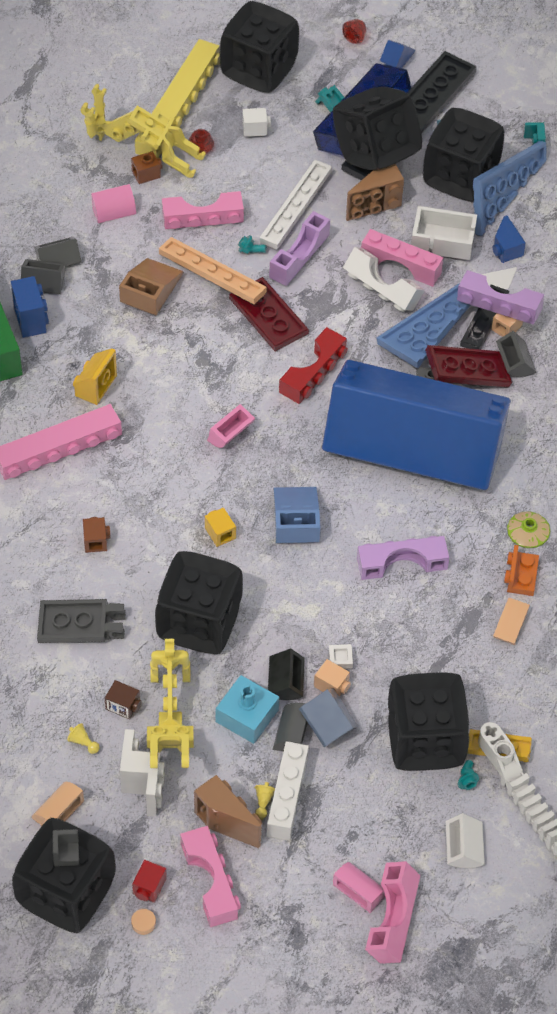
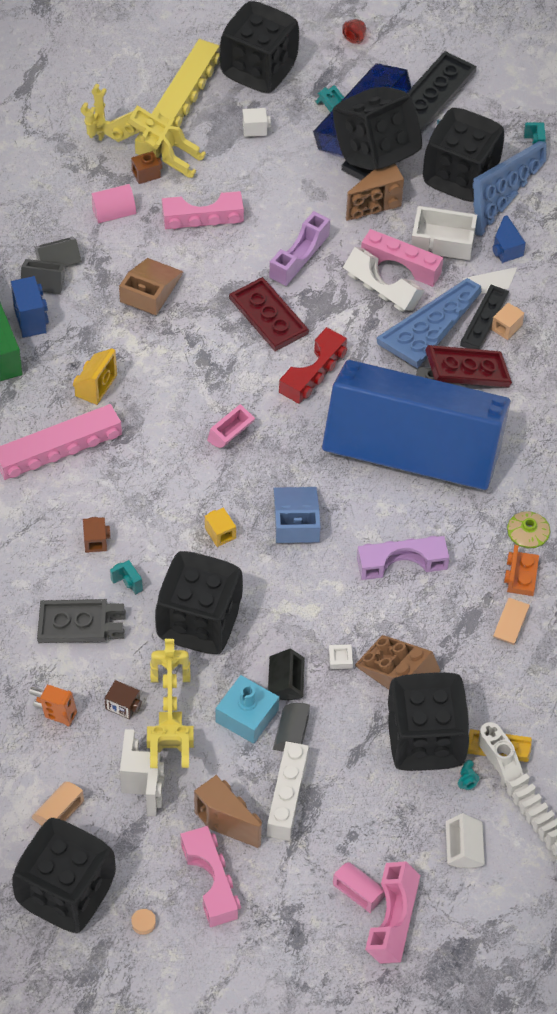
dark grey panel [53,829,79,866] -> none
light yellow piece [67,723,100,754] -> none
red brick [132,859,167,903] -> none
light nougat plate [159,237,267,304] -> none
clear red cone [189,129,214,153] -> none
teal plate [238,235,267,254] -> none
light yellow piece [254,782,275,820] -> none
white plate [260,160,332,250] -> none
sand blue slope [299,688,358,747] -> none
light nougat brick [314,659,351,696] -> none
blue slope [380,40,415,71] -> none
lavender arch [457,270,544,325] -> none
dark grey brick [496,331,537,377] -> none
none -> orange piece [29,684,77,726]
none -> teal bracket [110,560,143,595]
none -> medium nougat slope [355,635,441,690]

